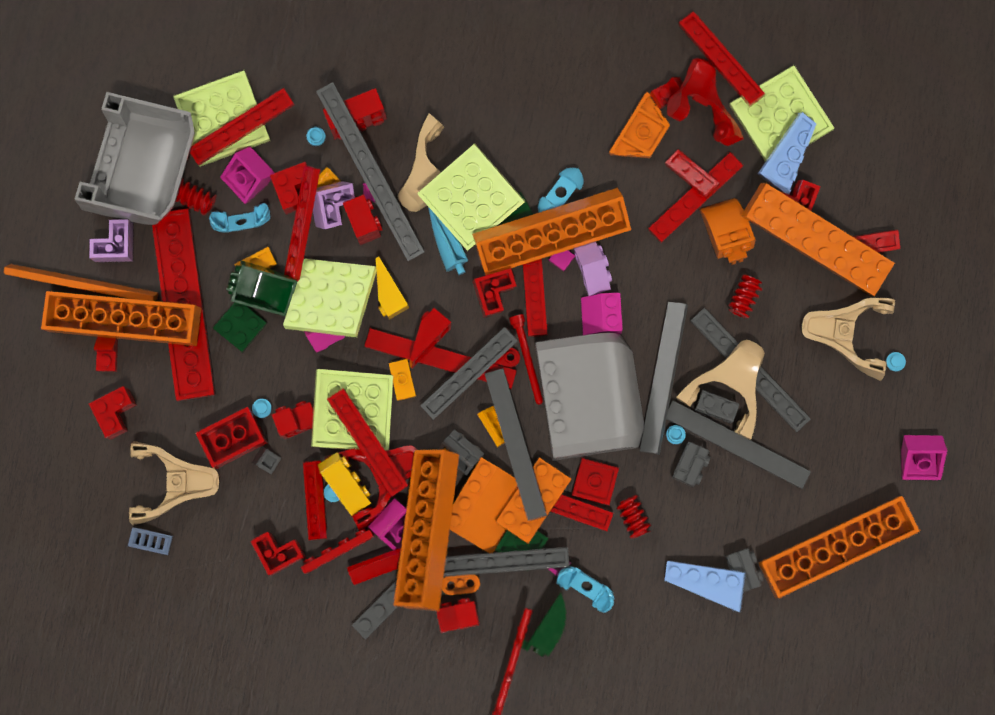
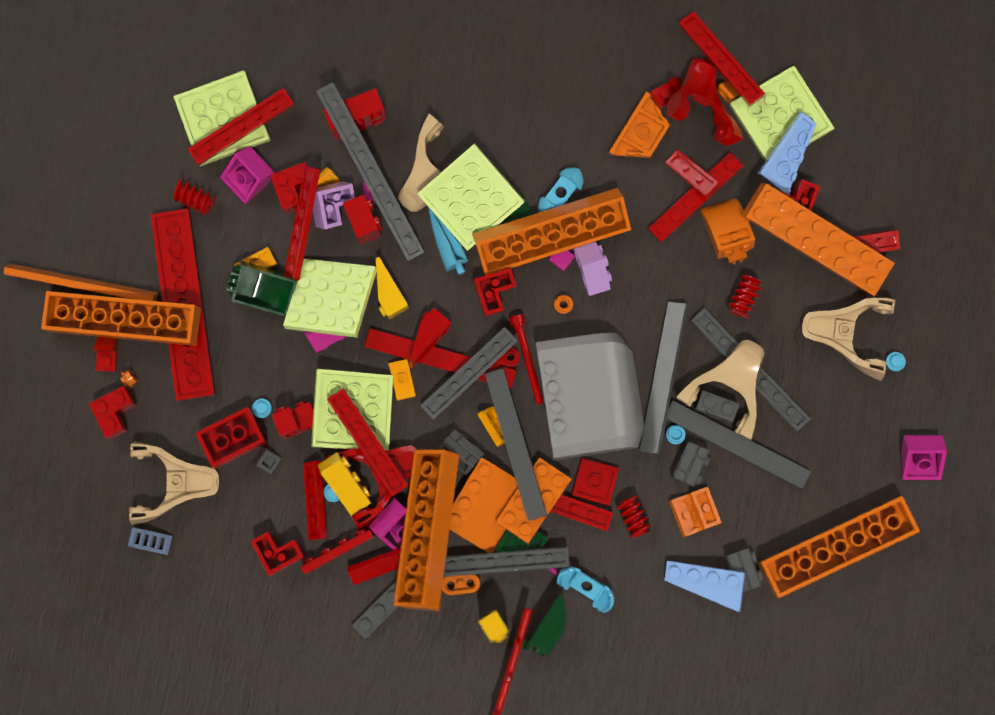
light grey slope [74,92,195,225] -> none
lavender brick [89,220,133,262] -> none
medium azure piece [209,203,271,233] -> none
dark green plate [213,302,267,353] -> none
medium azure plate [307,127,326,146] -> none
red brick [436,598,479,633] -> none
red plate [523,259,547,337] -> none
dark pink slope [581,293,623,335] -> none
none -> orange plate [120,369,138,387]
none -> yellow brick [479,610,509,643]
none -> orange plate [554,295,573,314]
none -> orange slope [669,487,722,537]
none -> orange slope [717,82,739,104]

